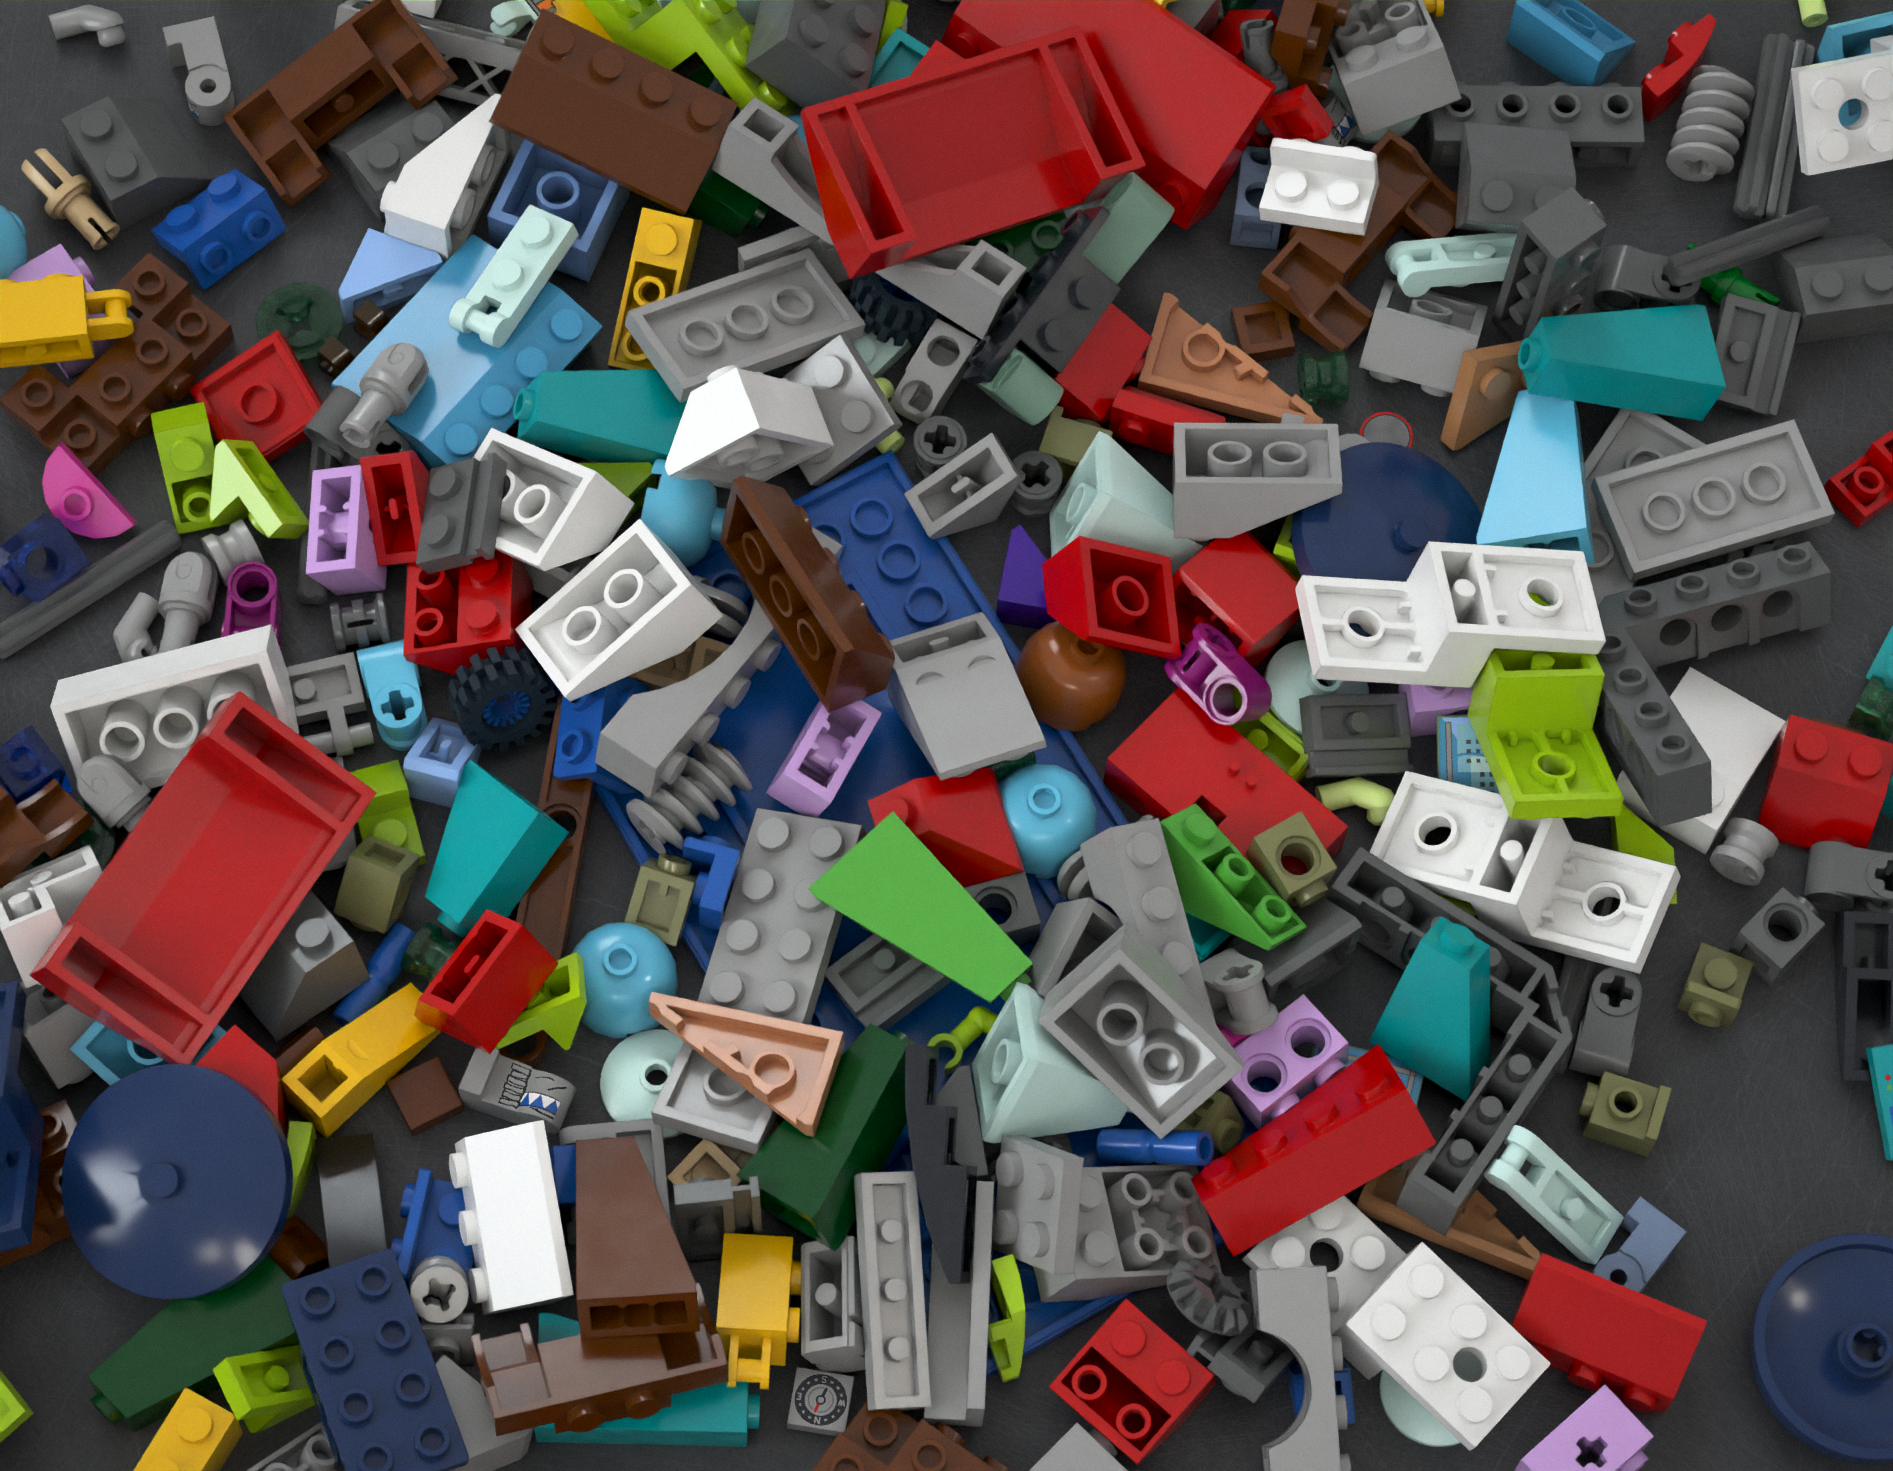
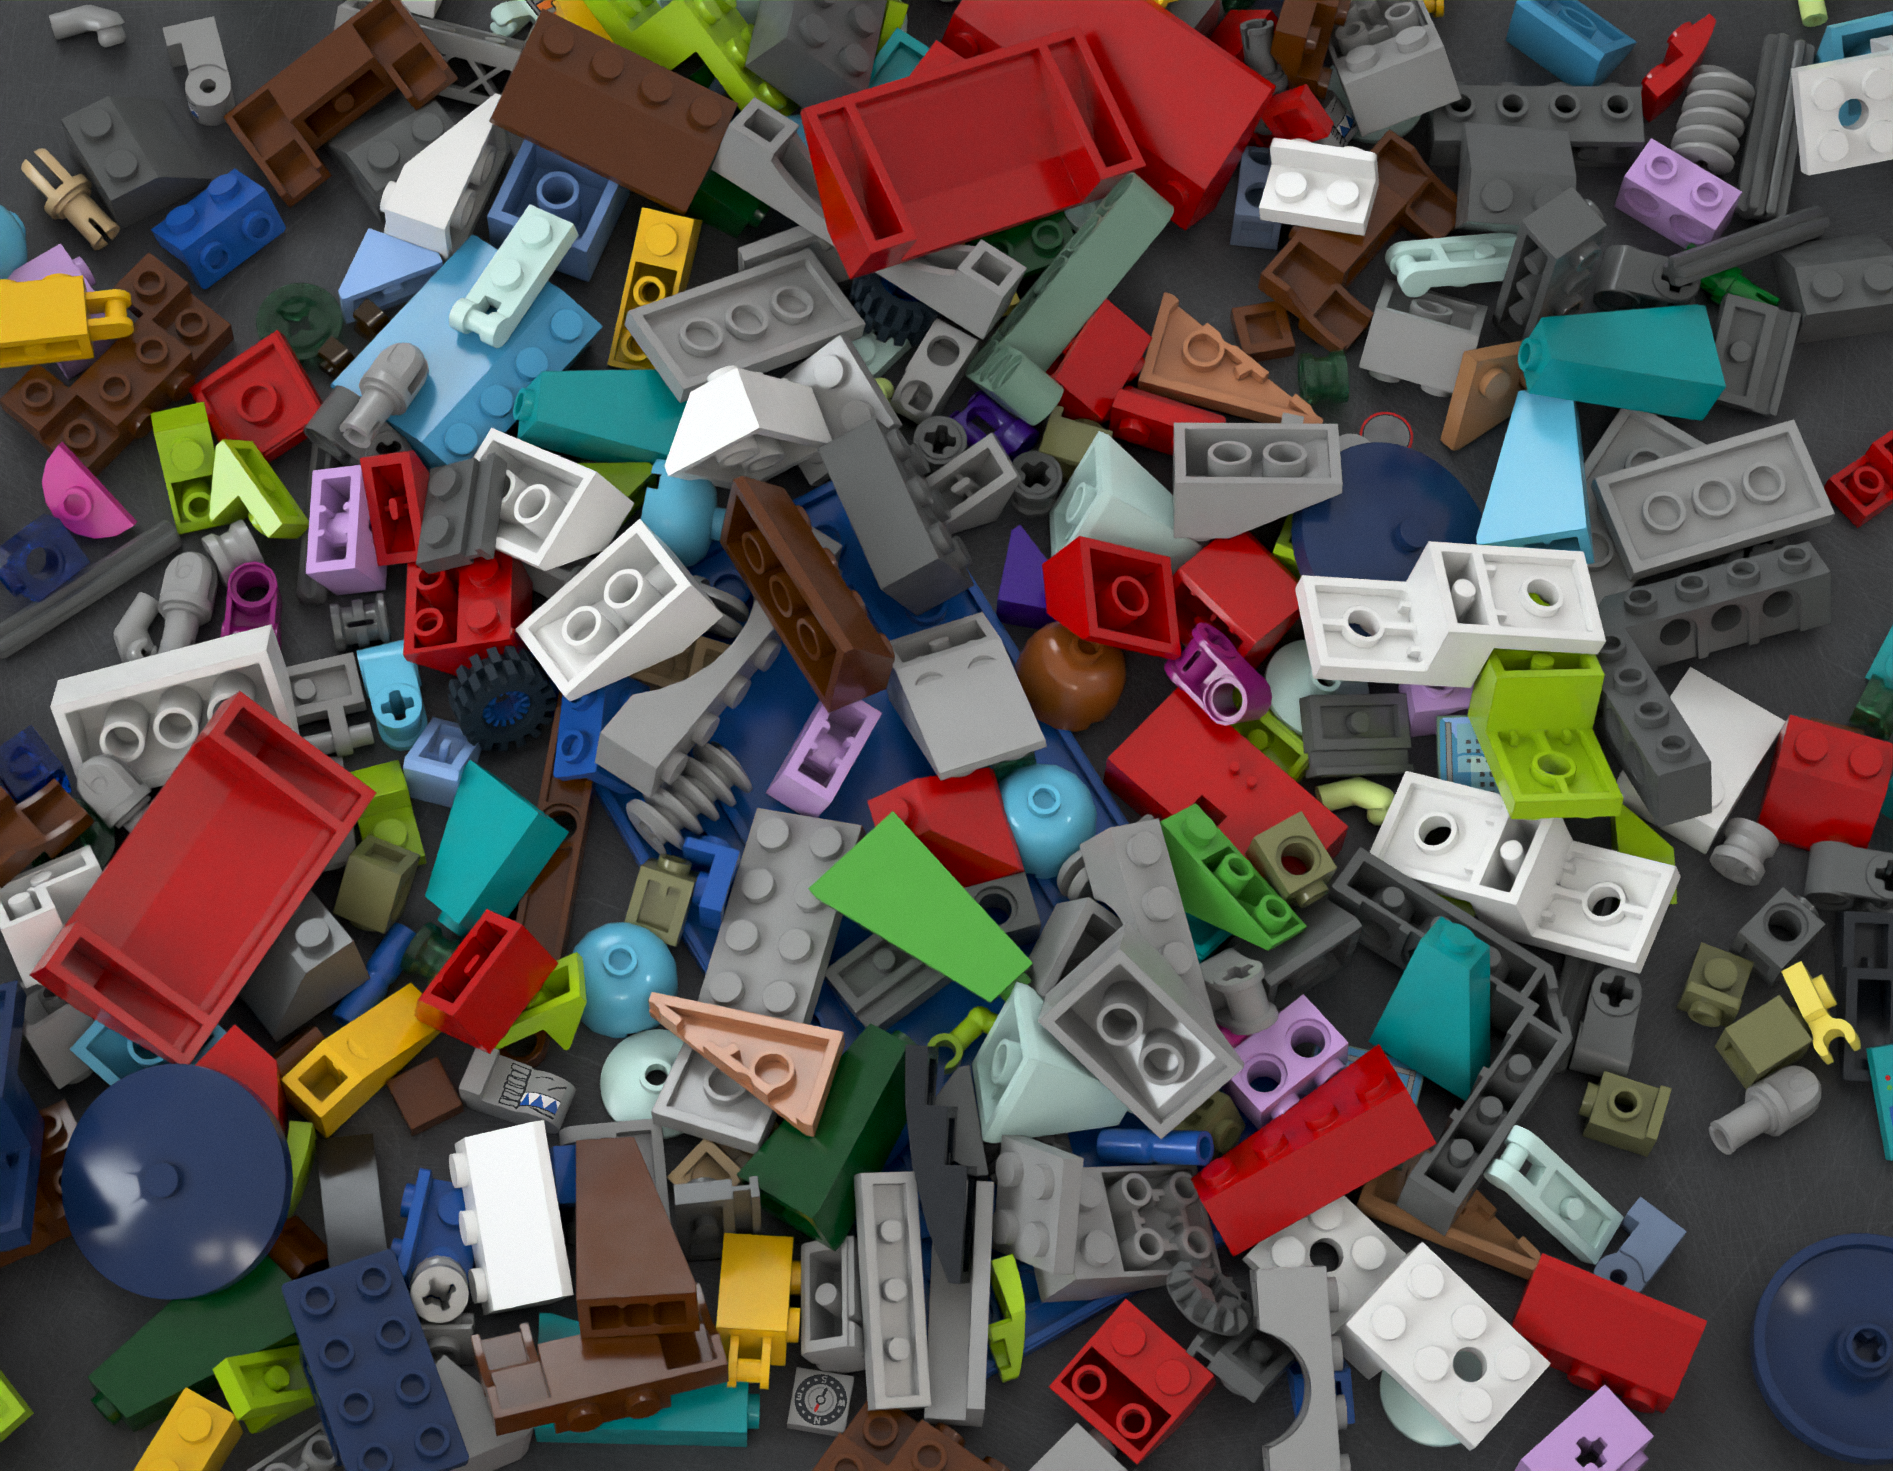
black bracket [963,206,1121,385] -> none
none -> dark grey brick [818,417,974,616]
none -> dark purple piece [949,390,1040,462]
none -> lavender brick [1614,138,1742,249]
none -> light grey arm [1709,1065,1822,1155]
none -> olive brick [1715,995,1813,1090]
none -> light yellow plate [1781,961,1861,1065]

